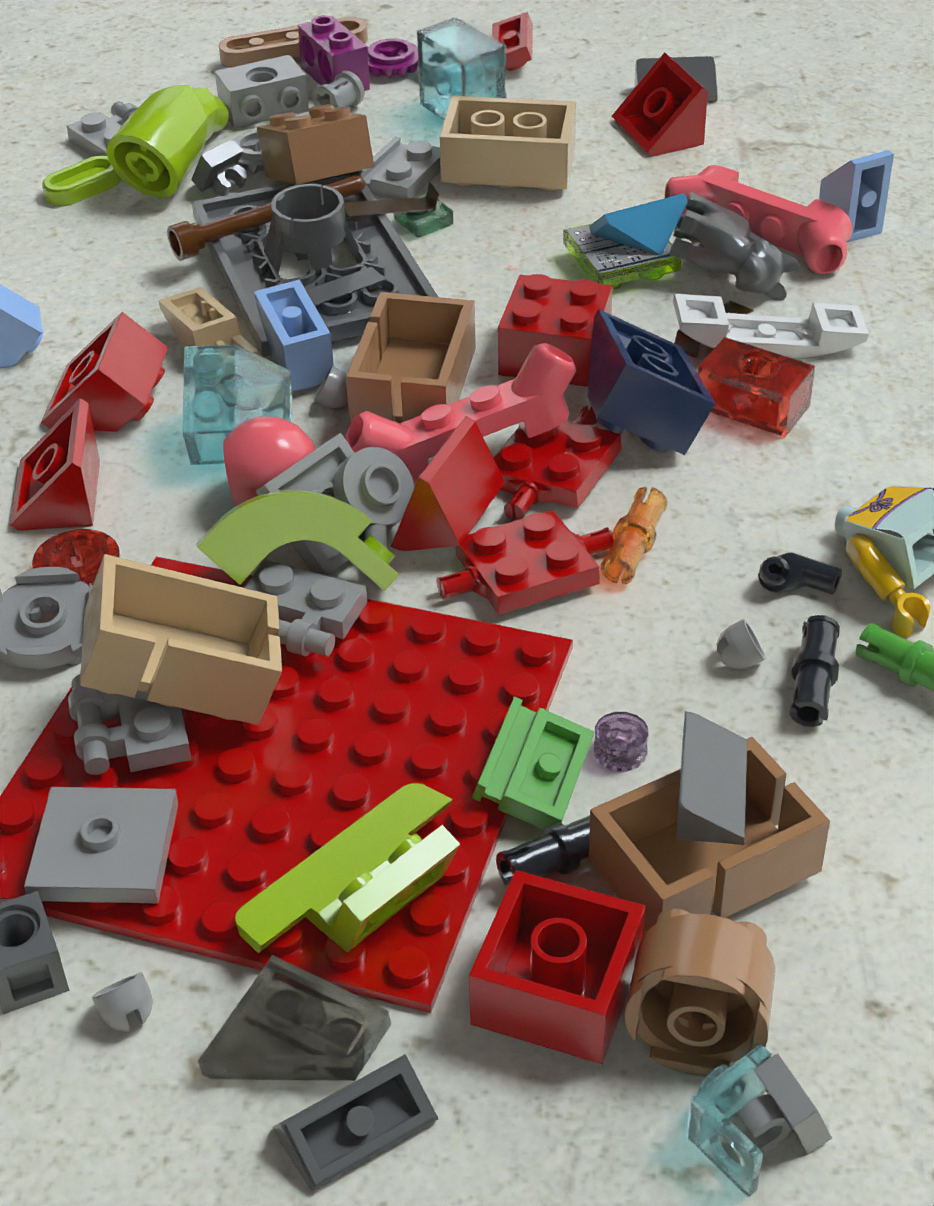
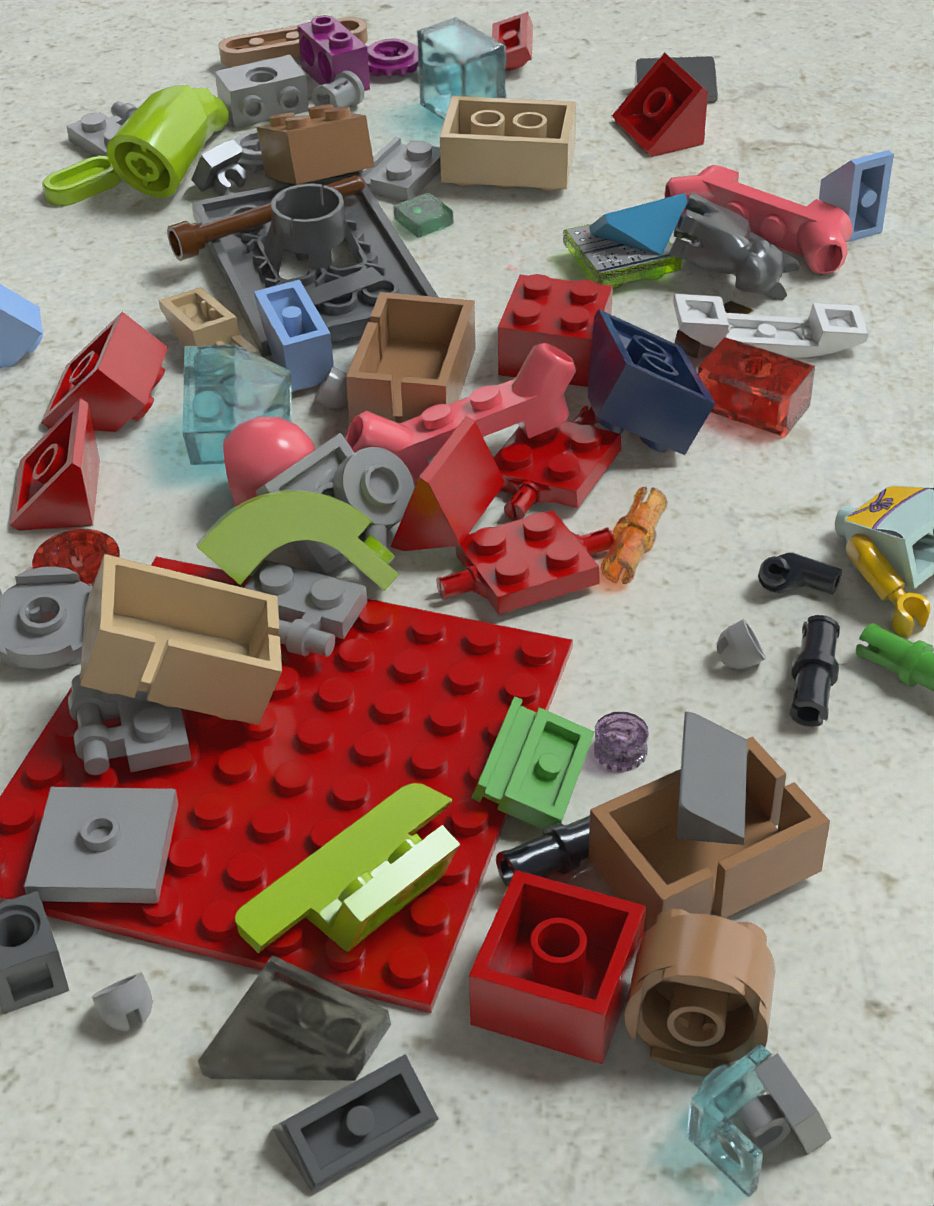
dark brown piece [344,181,439,217] -> none

